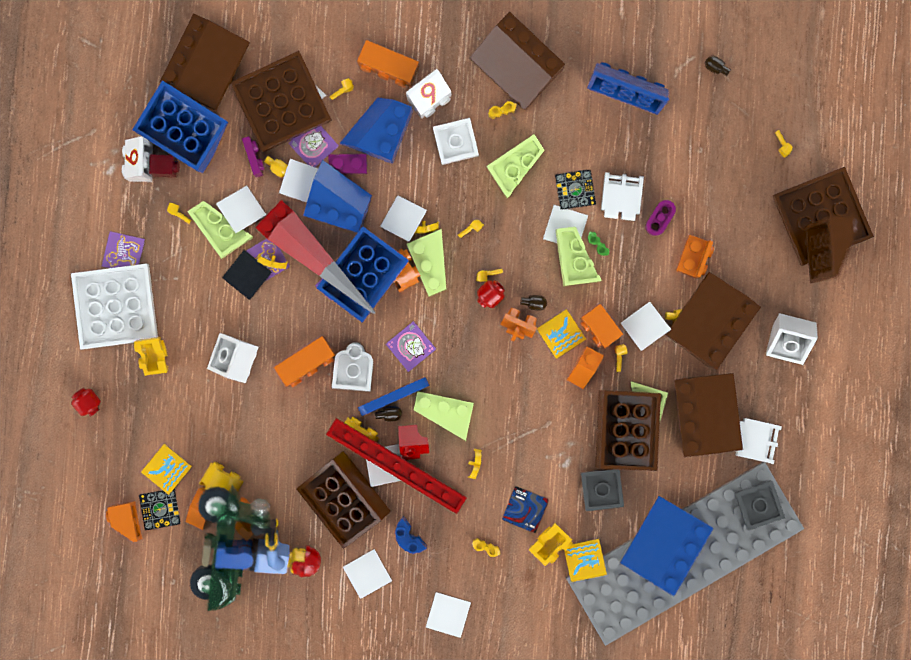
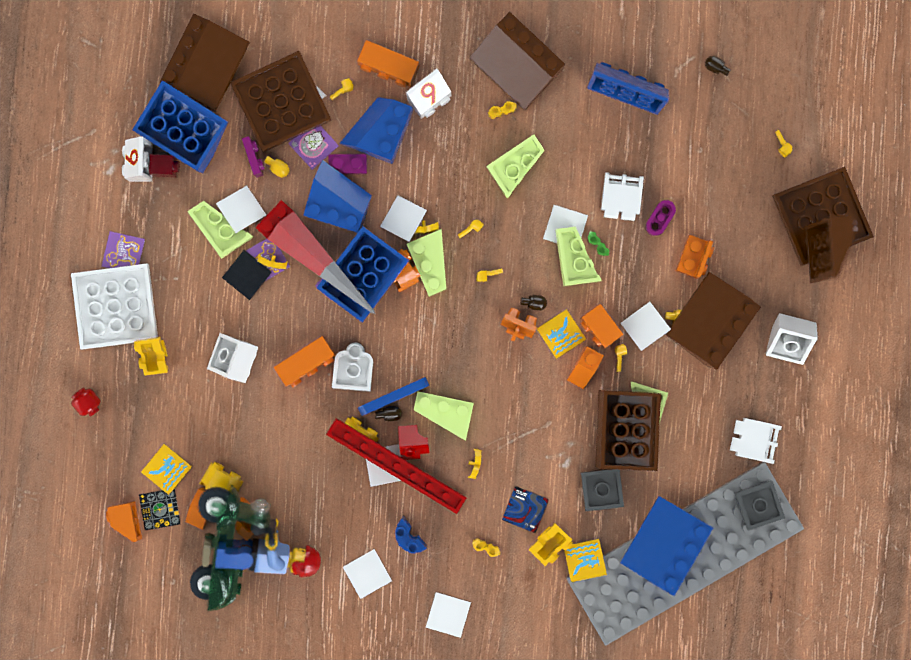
yellow hand [167,203,192,224] -> none
white sticker [279,159,318,202] -> none
reddish brown slope [296,451,391,549] -> none
sticker [386,321,436,372] -> none
white plate [433,118,479,165] -> none
red head [477,280,505,308] -> none
sticker [555,169,596,210] -> none
reddish brown slope [674,373,743,457] -> none

